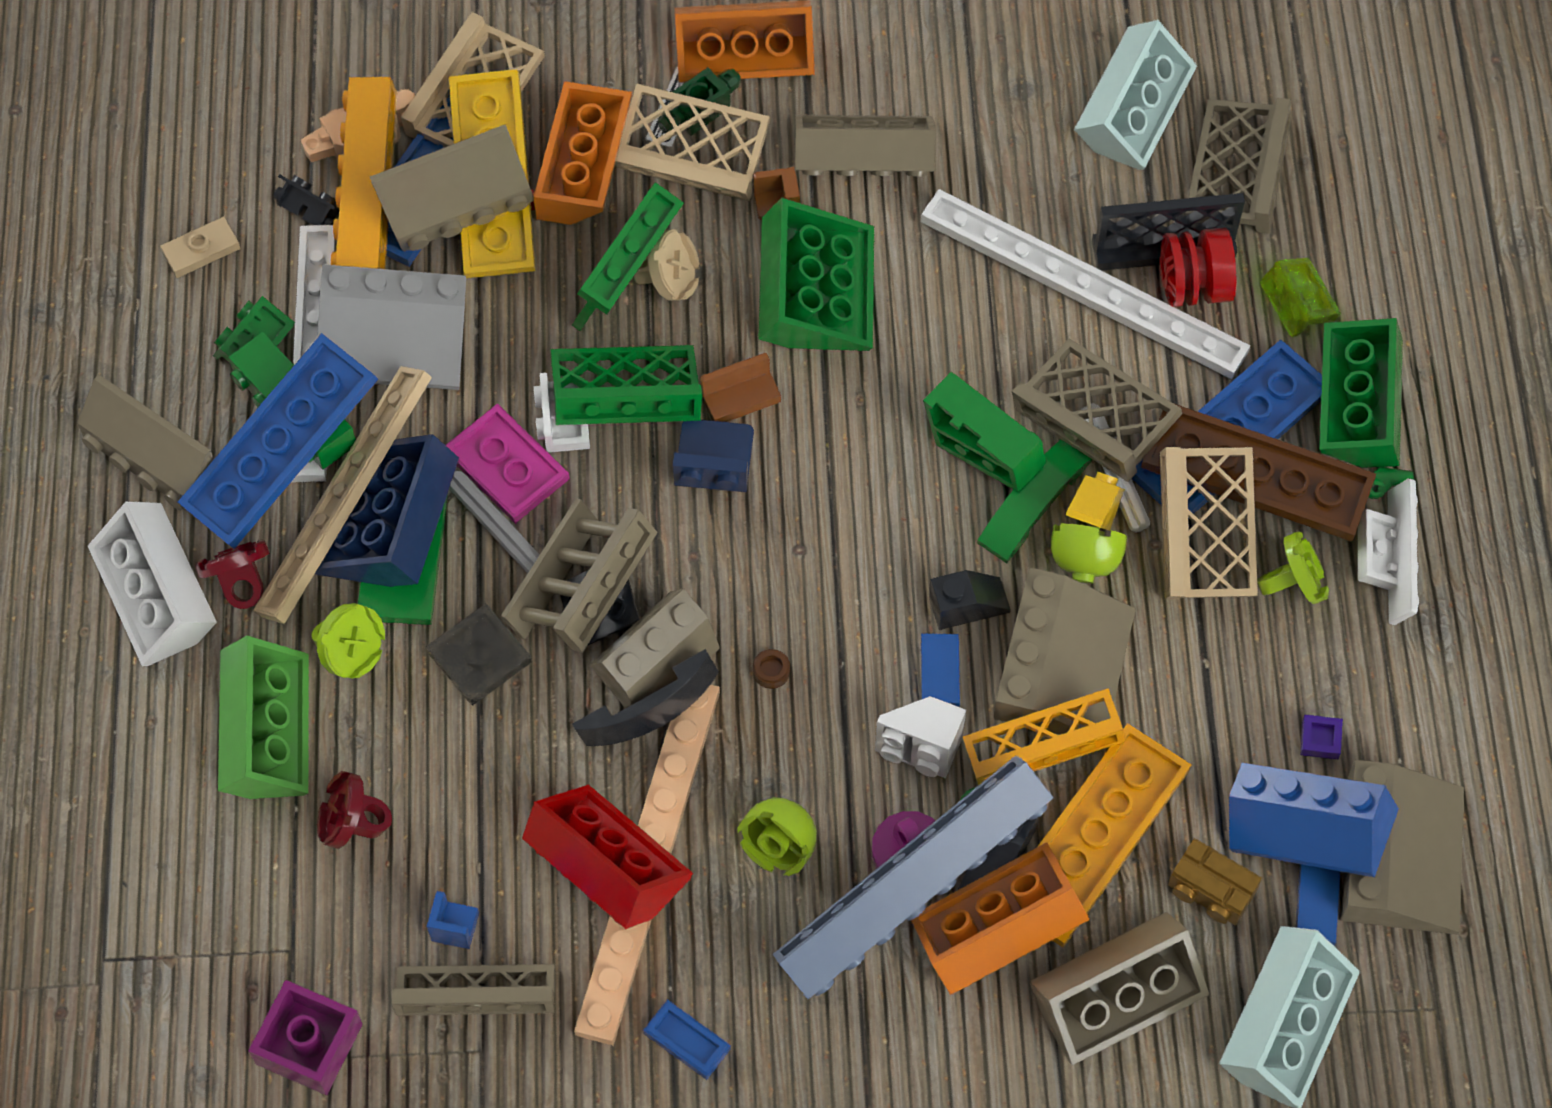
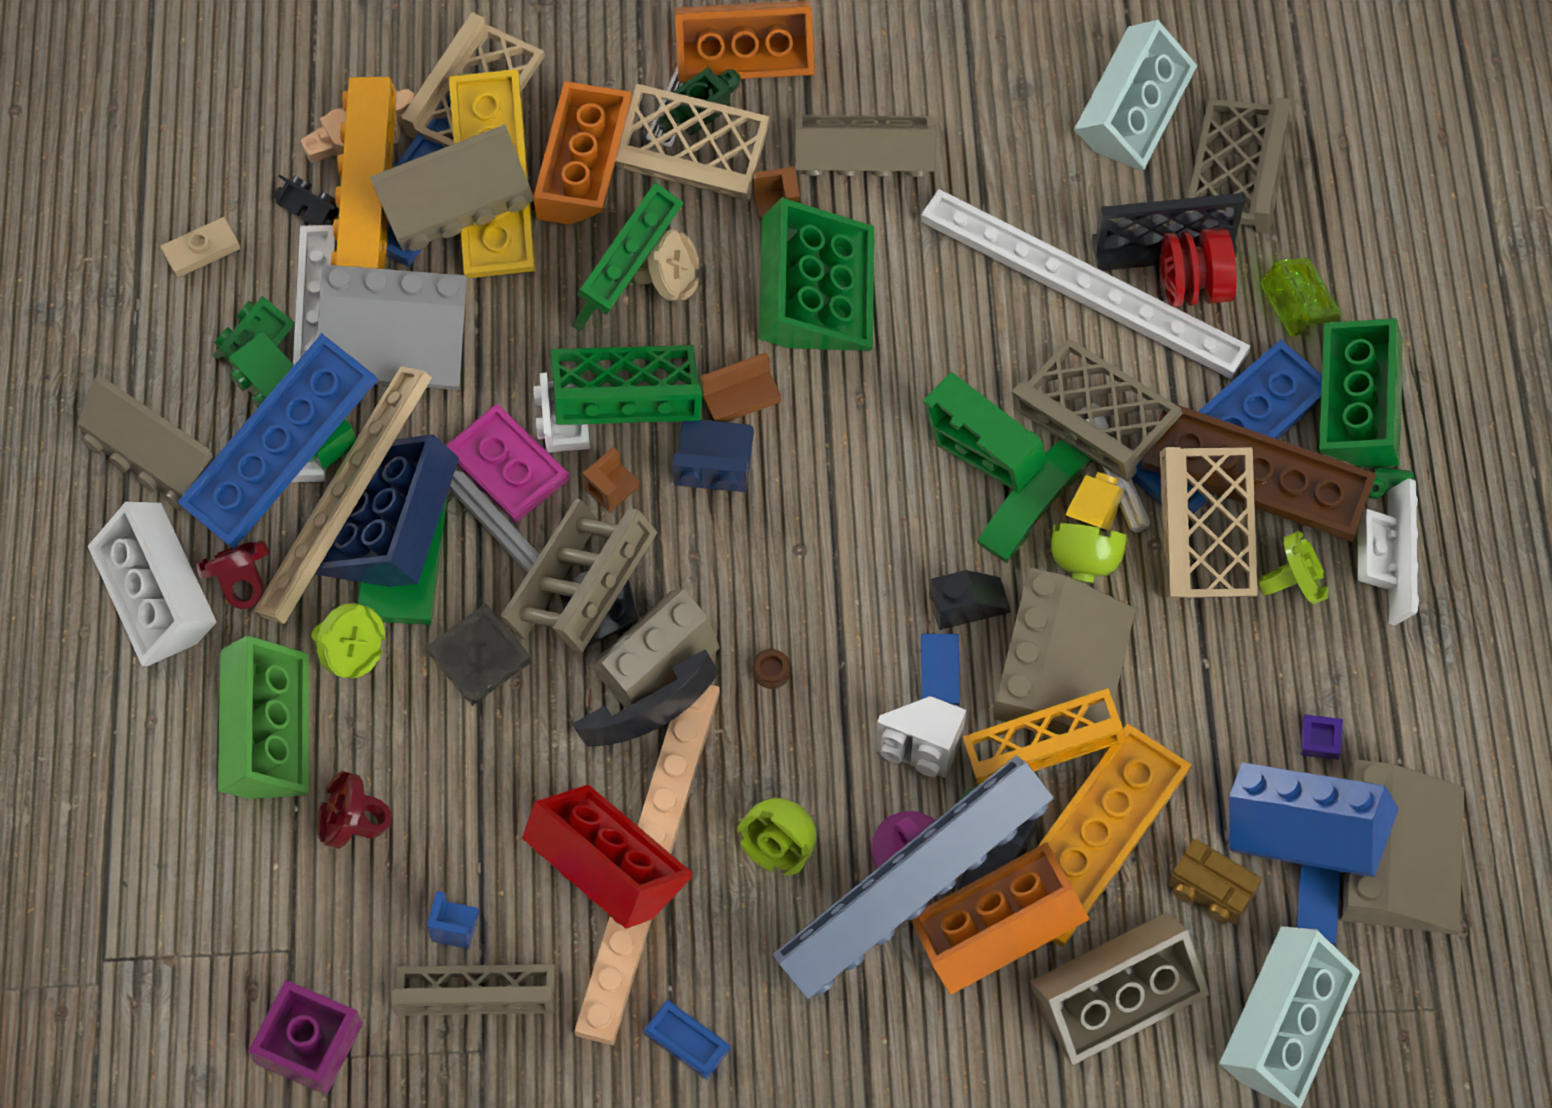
none -> dark orange panel [582,447,640,513]

